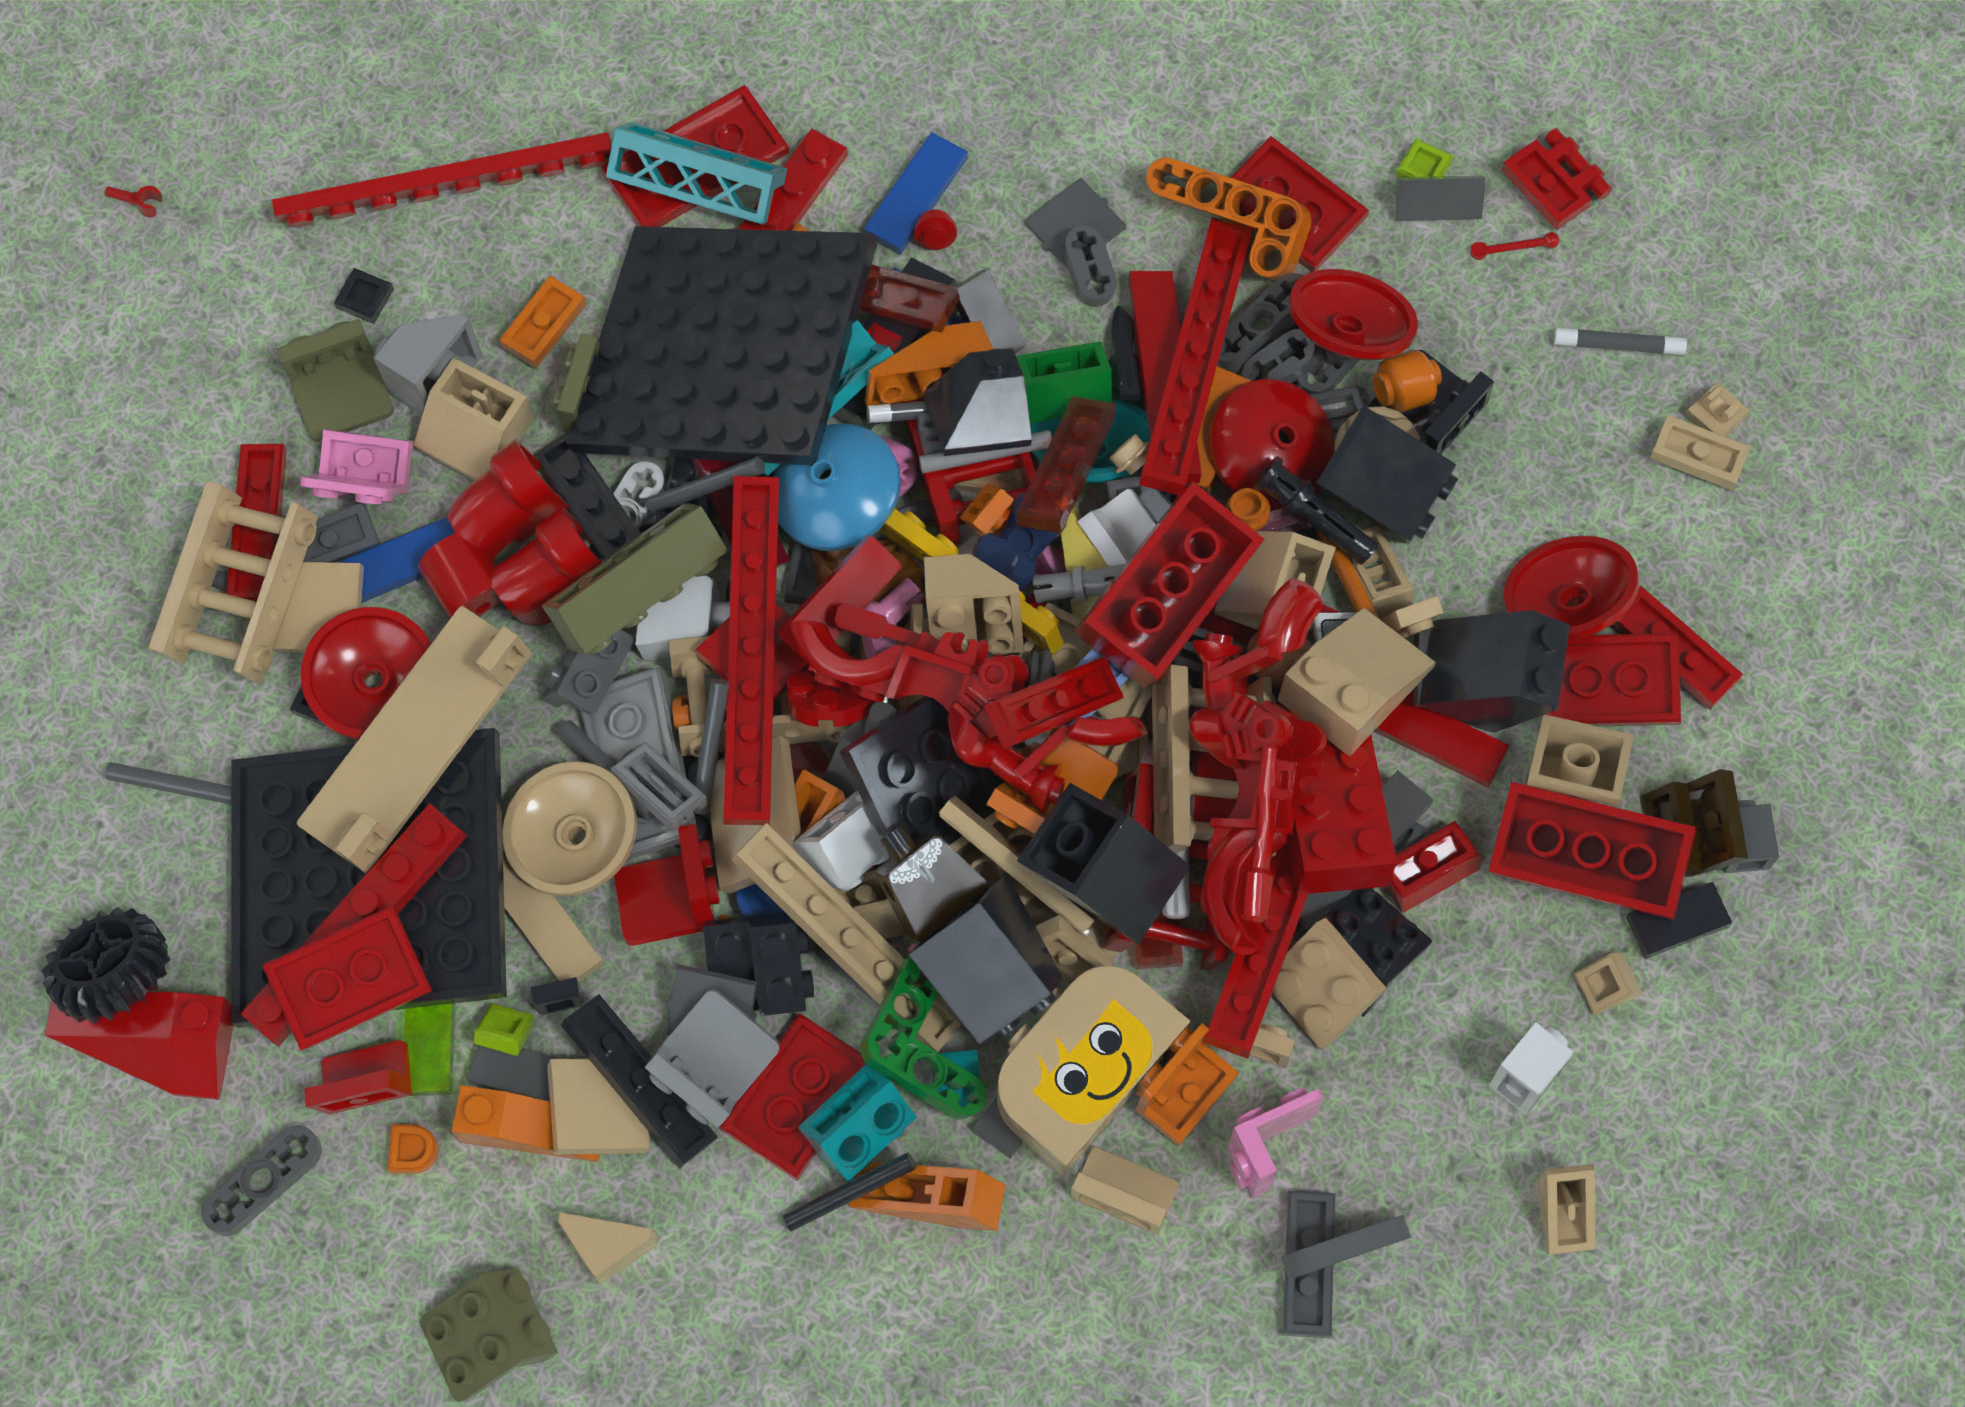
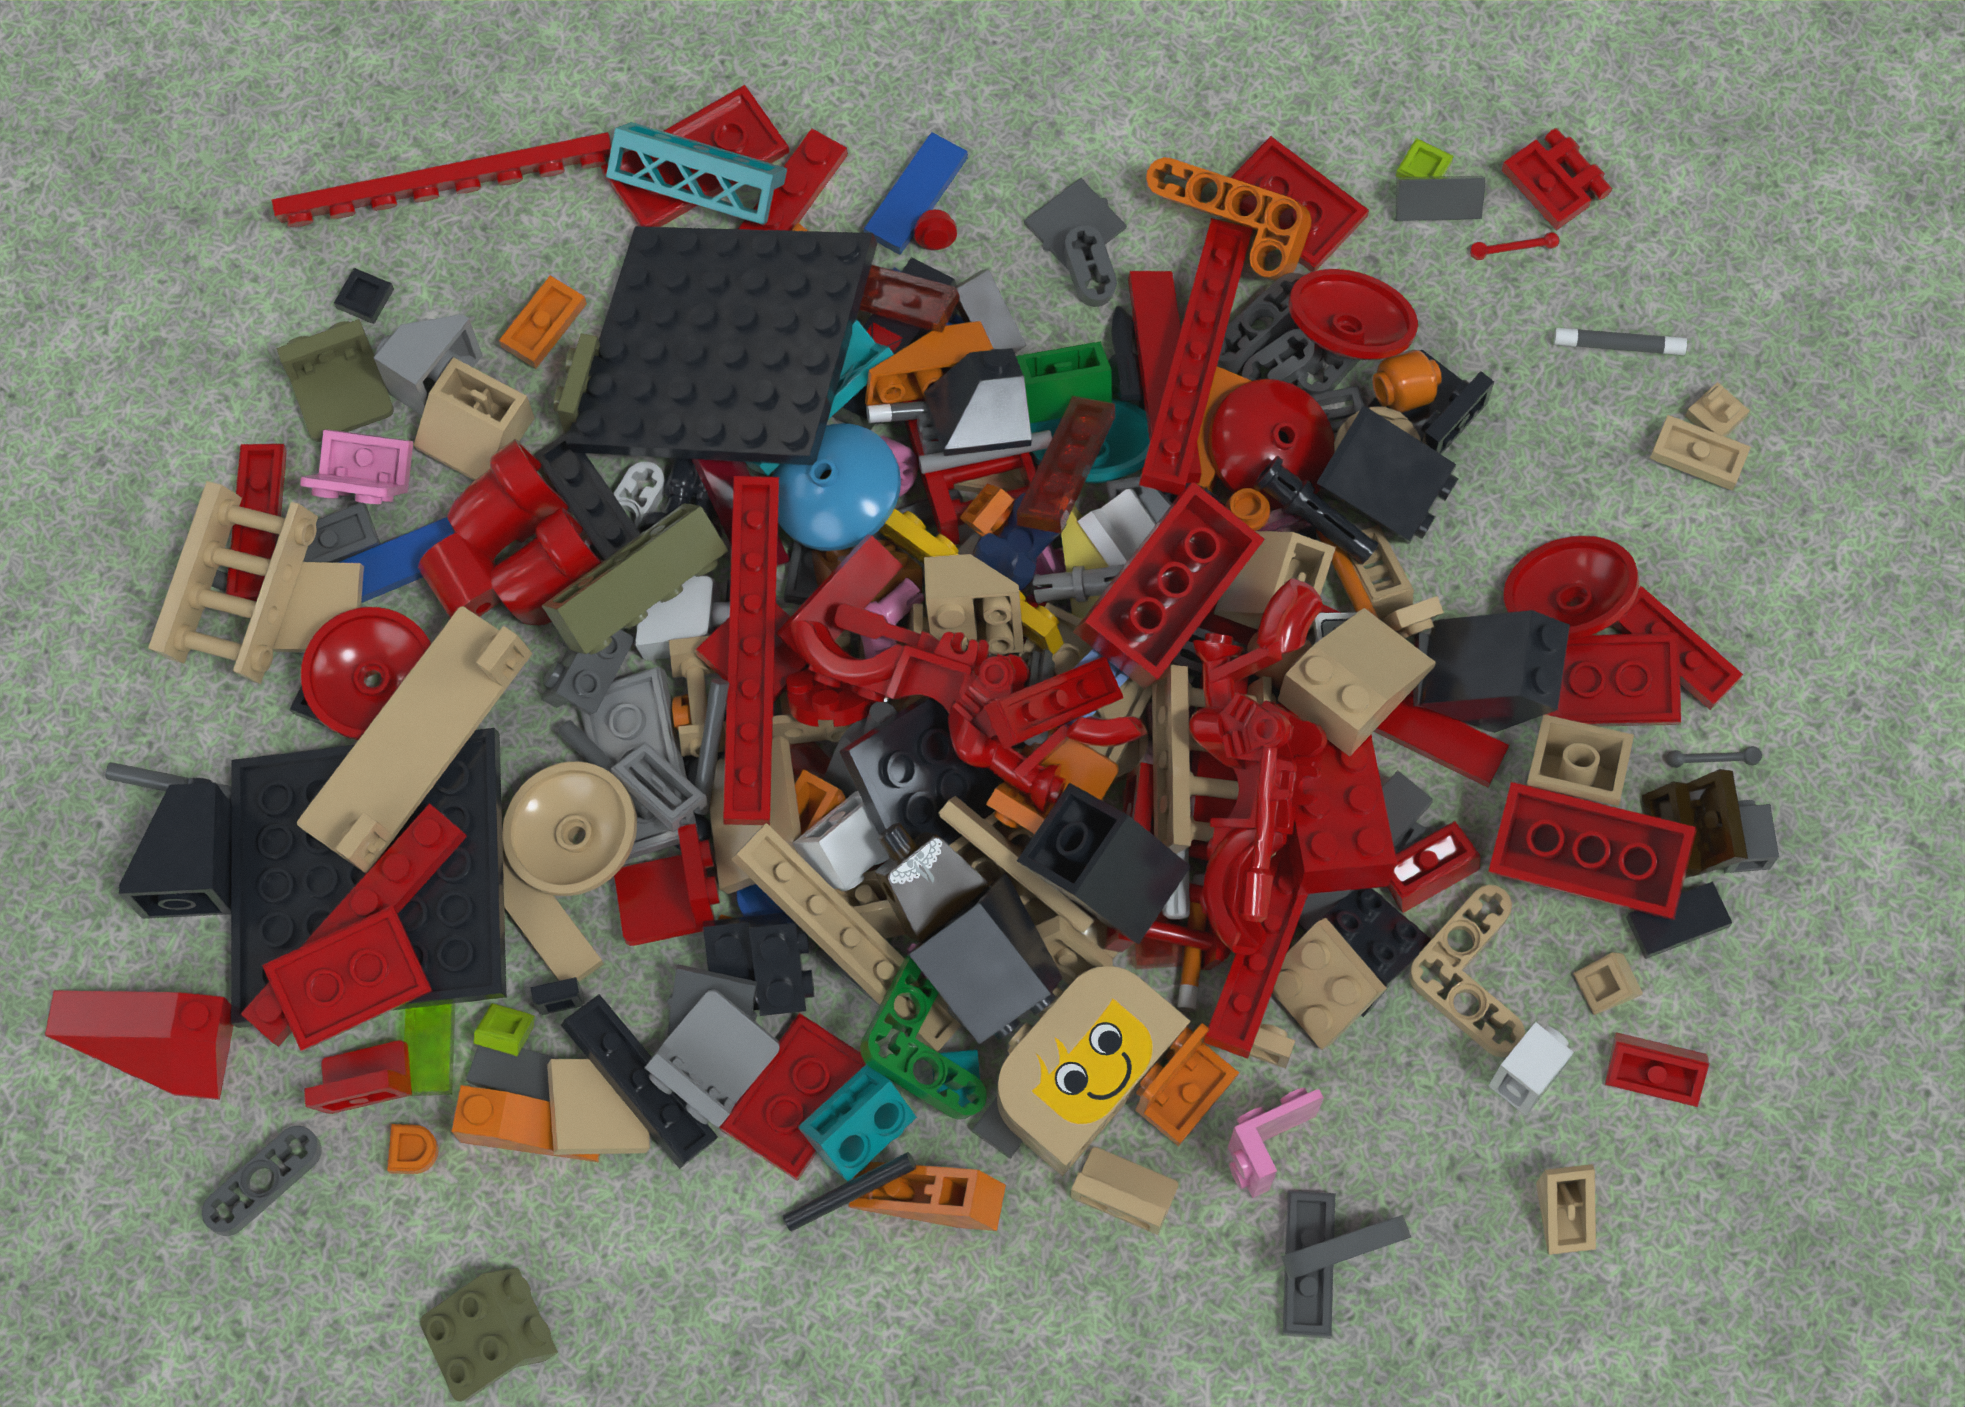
black gear [42,907,171,1024] -> none
red hand [105,186,163,217] -> none
tan slope [558,1212,658,1285] -> none
dark grey bar [647,456,765,512] -> none
tan plate [1109,434,1150,475] -> none
none -> black slope [119,778,231,919]
none -> orange bar [1177,874,1207,1012]
none -> tan beam [1409,885,1525,1057]
none -> red slope [1605,1032,1710,1107]
none -> dark grey hinge [1667,746,1762,768]

